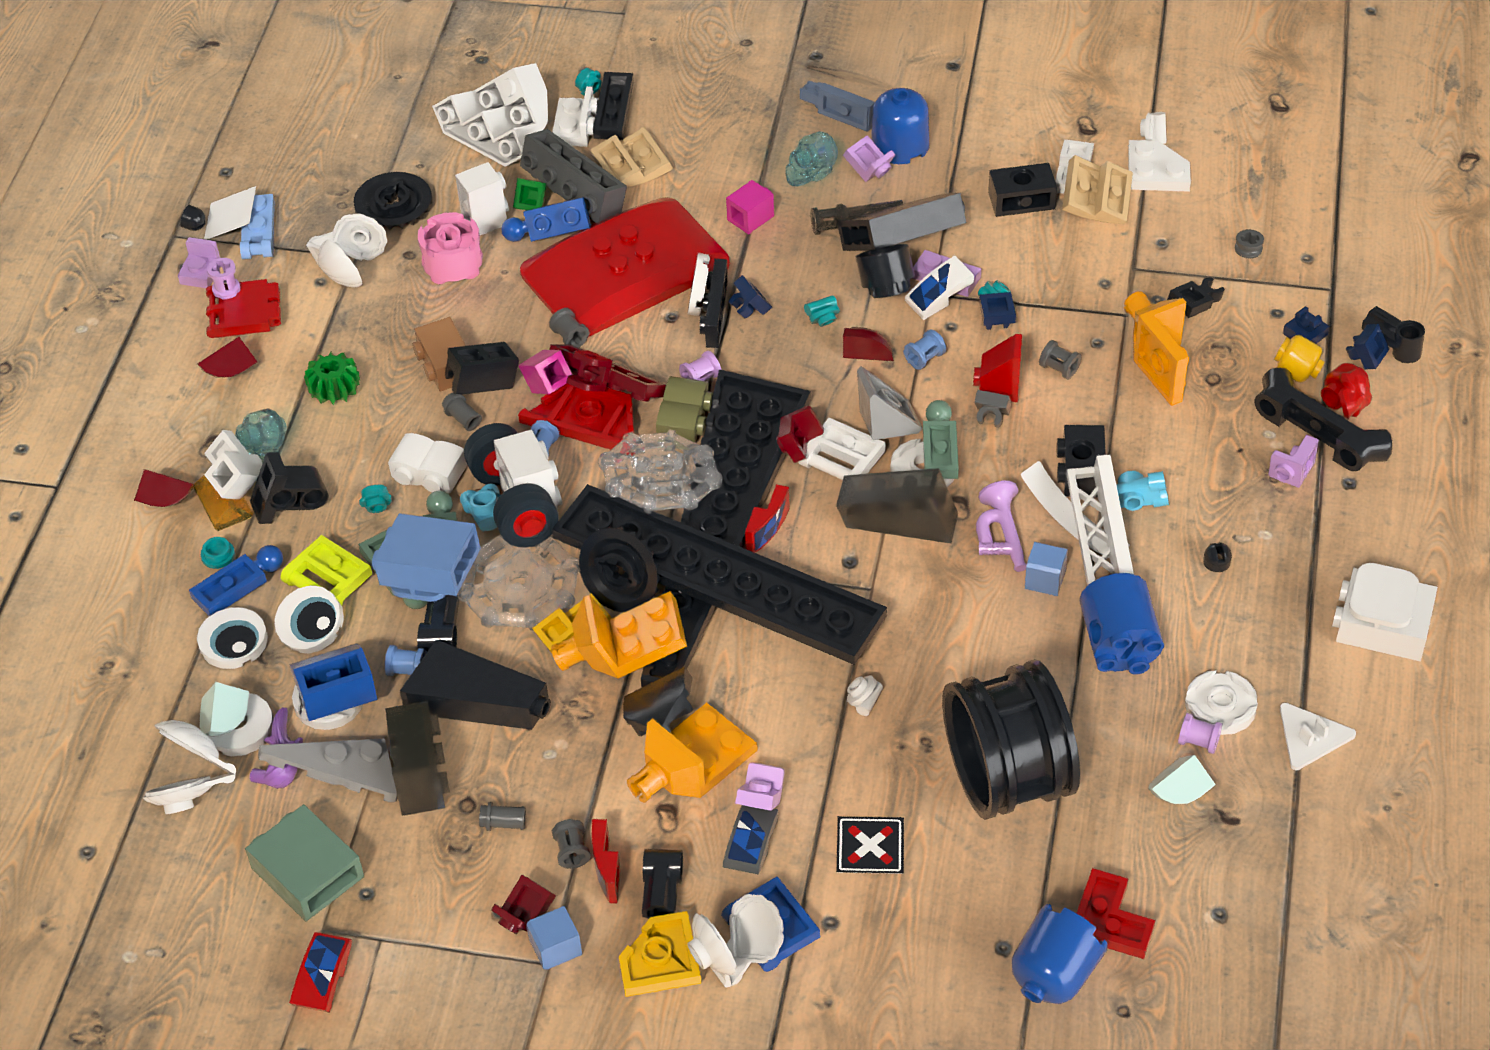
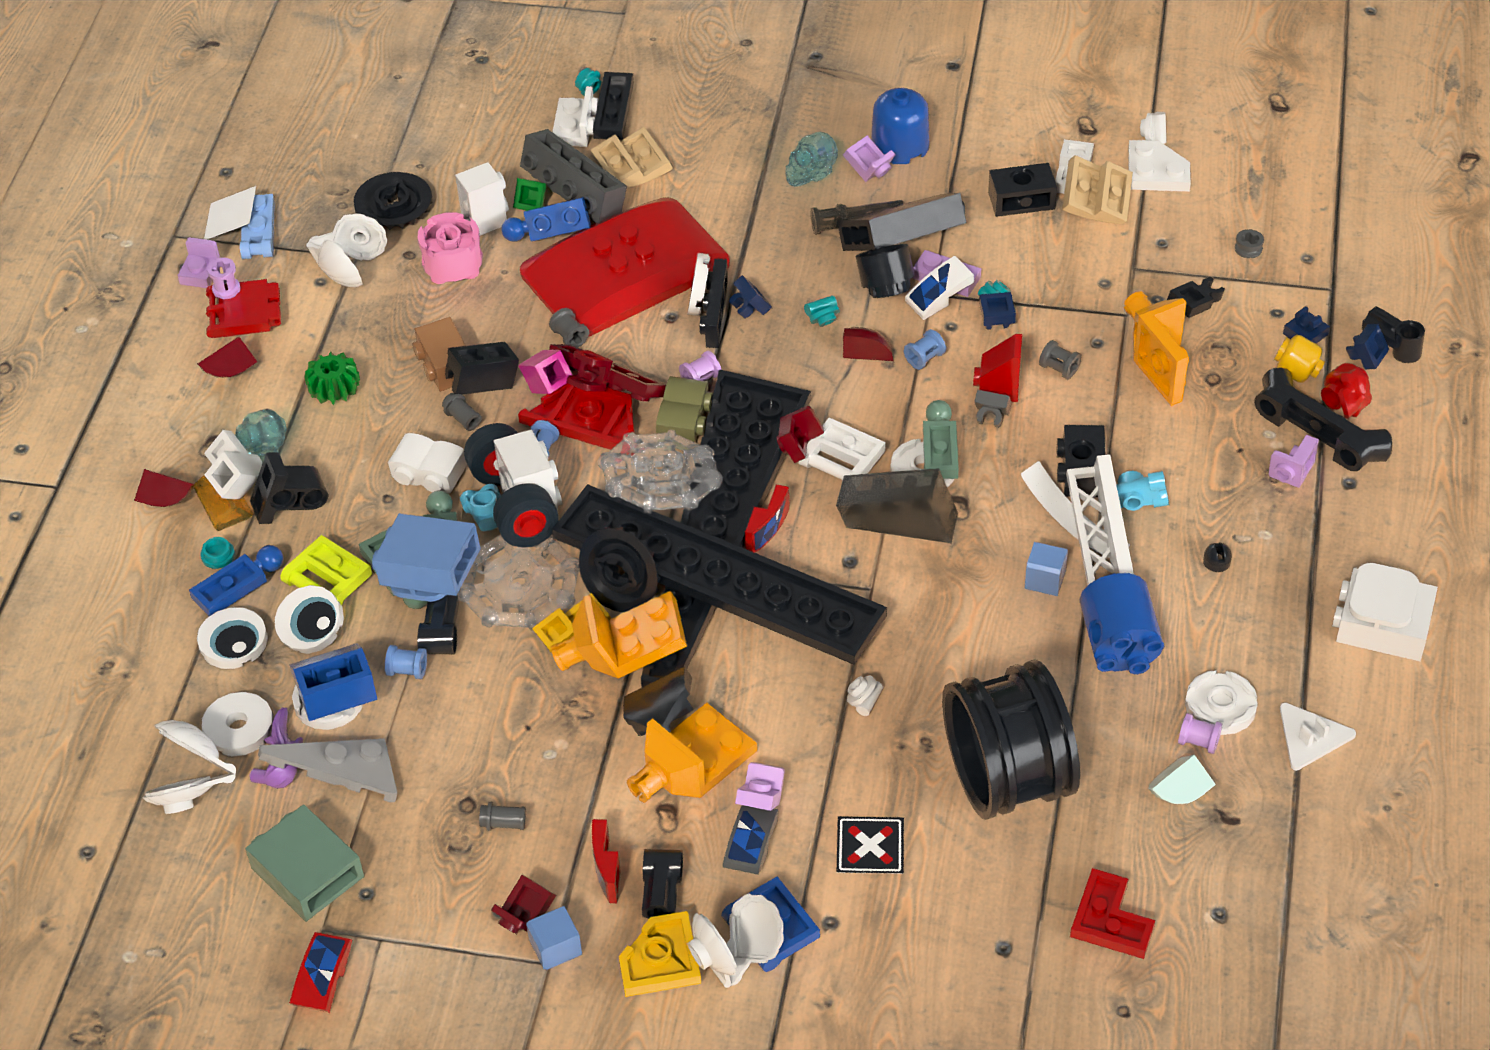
black hinge [180,204,206,231] -> none
light aqua brick [200,682,249,736] -> none
teal plate [359,485,392,513] -> none
clear smoke wedge [385,701,450,816] -> none
black slope [400,639,551,730] -> none
white brick [432,63,548,167] -> none
dark grey bush [551,819,591,869] -> none
dark pink brick [726,180,774,234] -> none
sand blue hinge [800,81,875,132] -> none
light grey slope [857,366,923,440] -> none
lavender piece [976,480,1027,572] -> none
blue cylinder [1012,904,1108,1004] -> none

